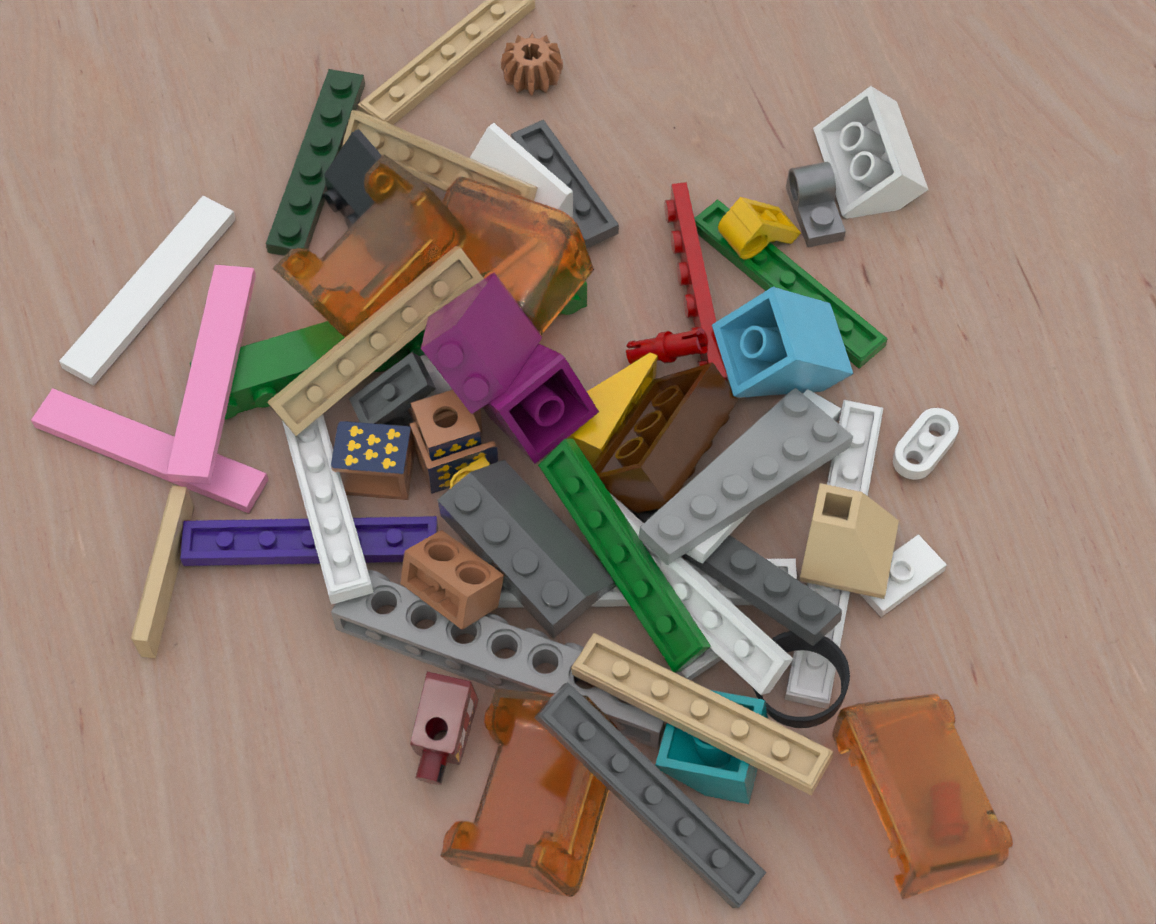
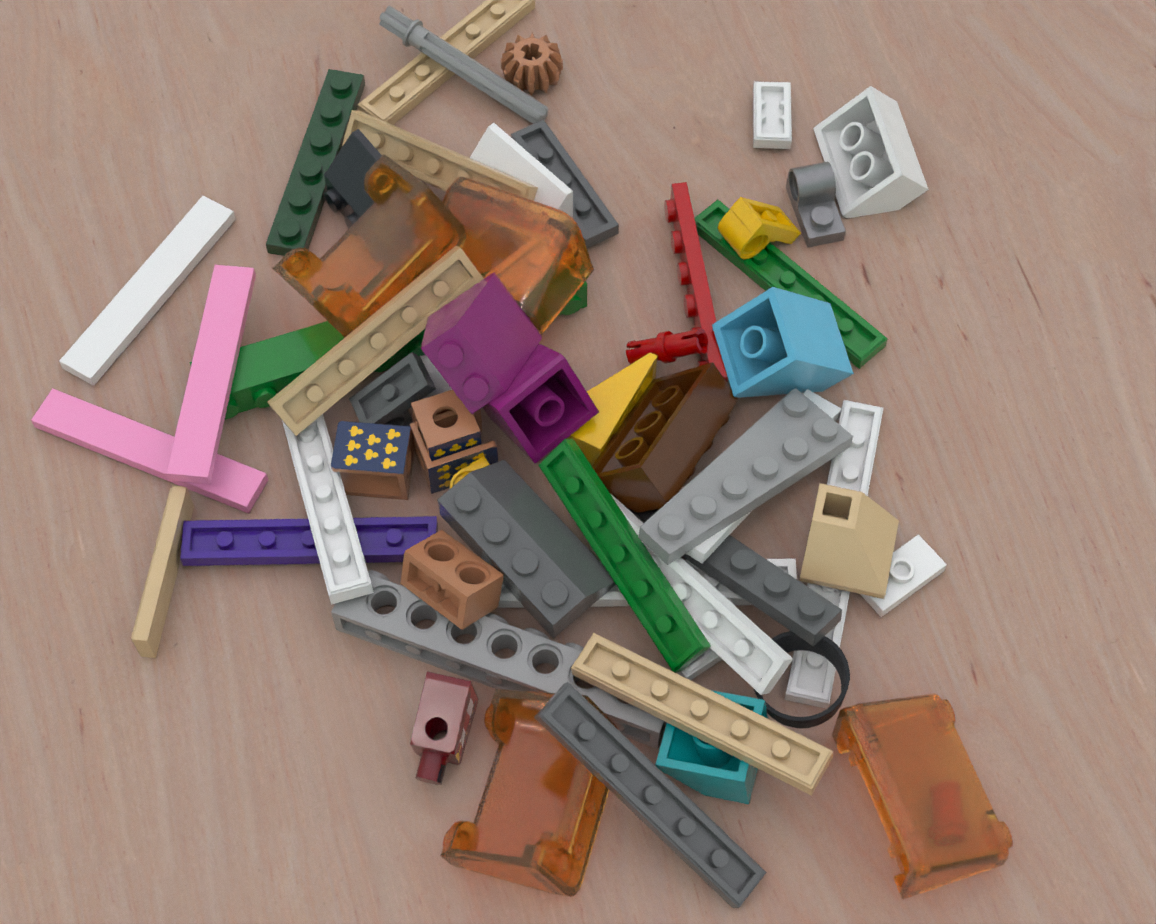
white plate [893,408,959,480] -> none
none -> light grey axle [379,5,549,124]
none -> white plate [753,81,792,149]

